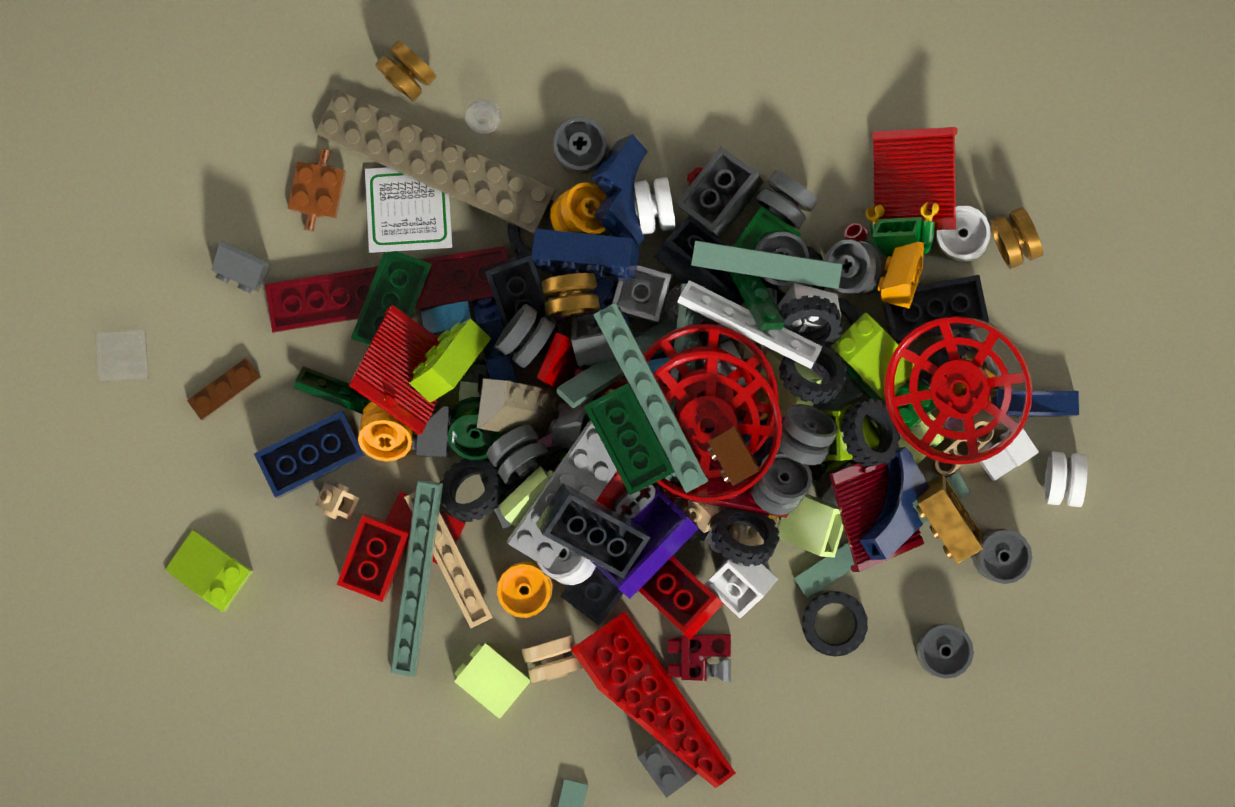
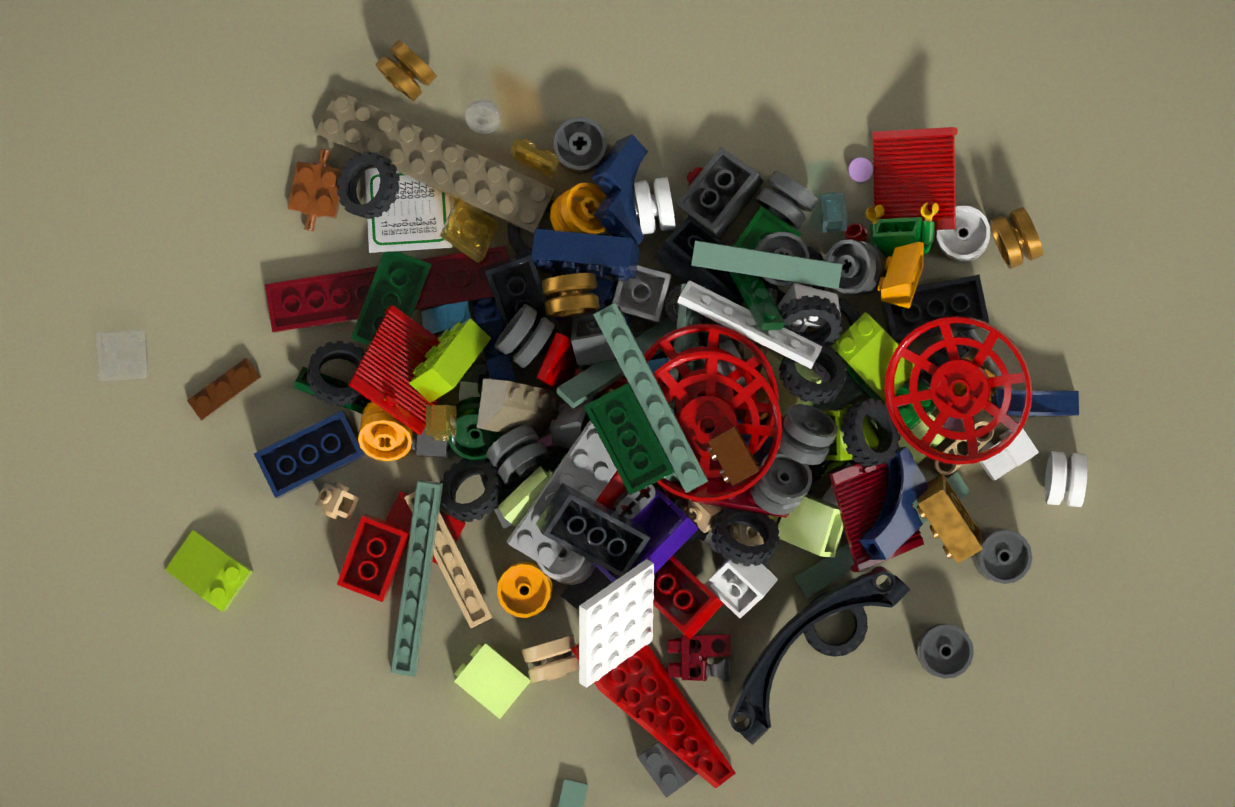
dark grey slope [211,241,270,293] -> none
none -> black tyre [307,341,365,406]
none -> black tyre [337,151,400,219]
none -> clear yellow brick [426,405,456,441]
none -> clear yellow plate [439,197,499,263]
none -> clear yellow plate [511,138,560,179]
none -> white plate [579,559,654,688]
none -> black panel [728,566,910,745]
none -> clear light blue brick [820,192,848,232]
none -> lavender tile [848,158,873,183]

